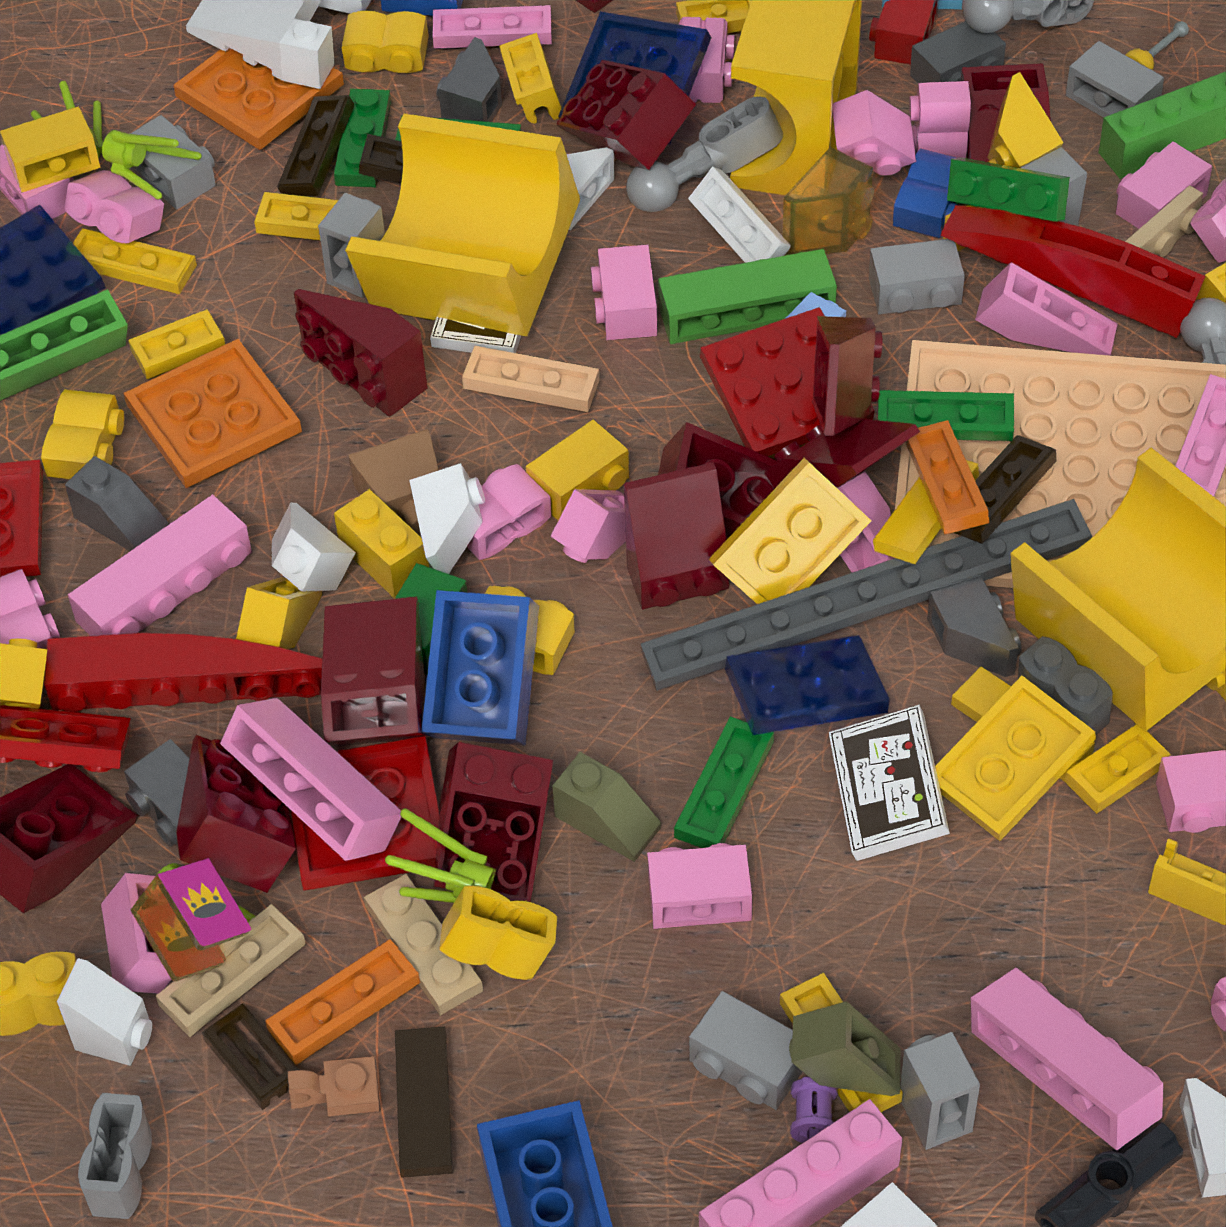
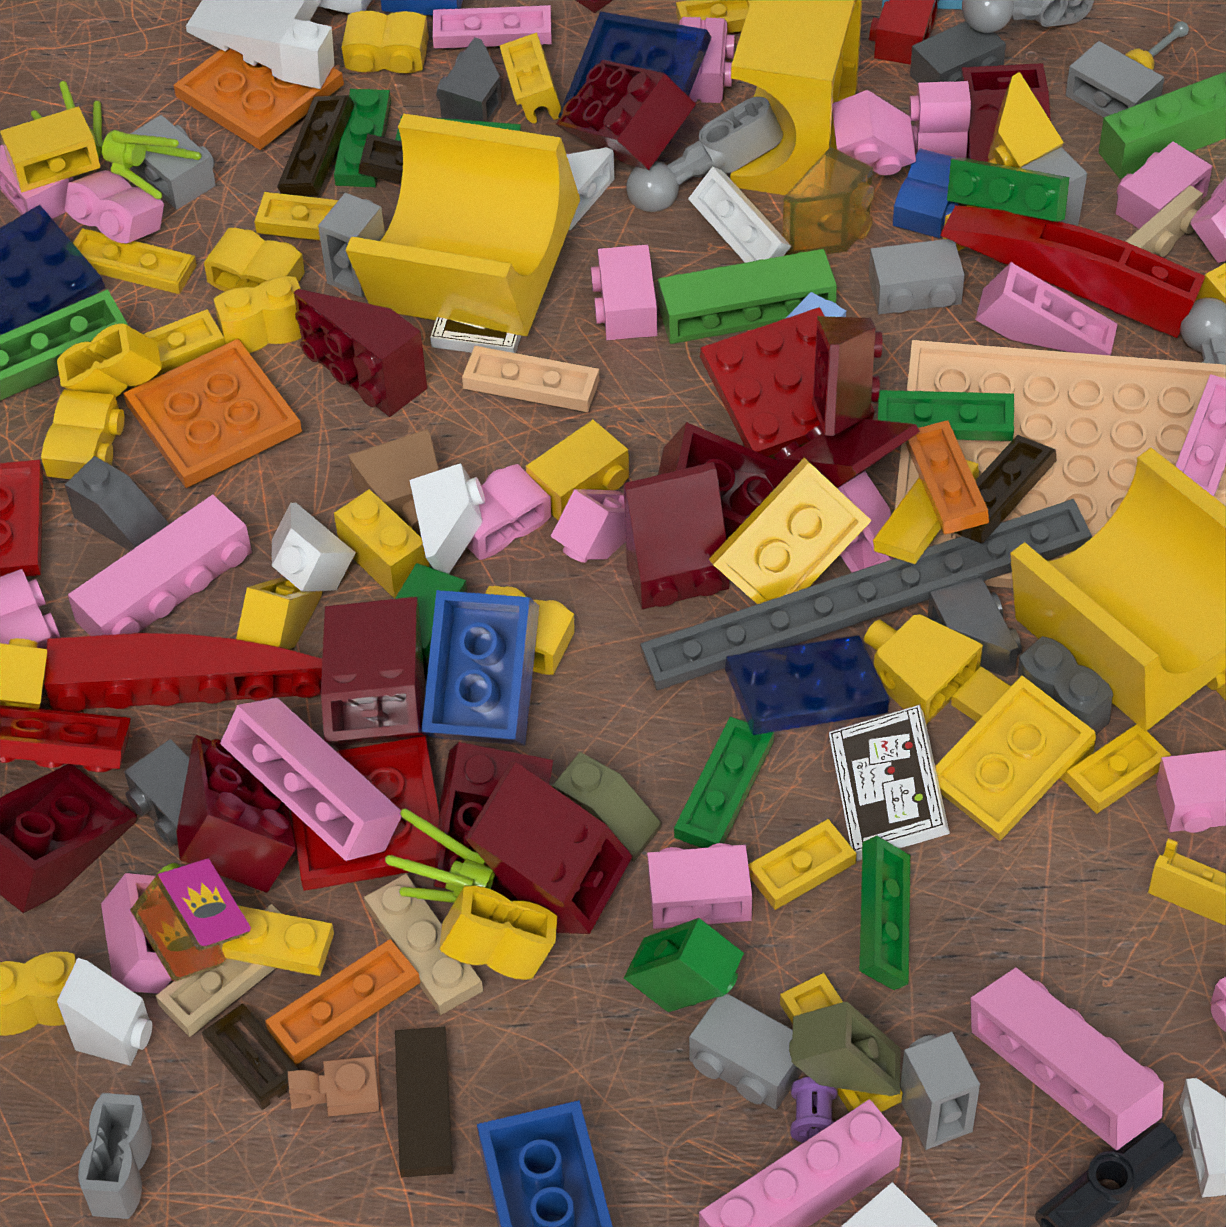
none -> yellow brick [57,324,162,397]
none -> yellow brick [204,228,305,292]
none -> yellow brick [213,276,301,353]
none -> yellow plate [222,906,334,976]
none -> dark red slope [465,761,633,934]
none -> green brick [624,918,744,1013]
none -> yellow plate [748,819,857,910]
none -> green plate [859,836,910,990]
none -> yellow torso [864,614,983,725]

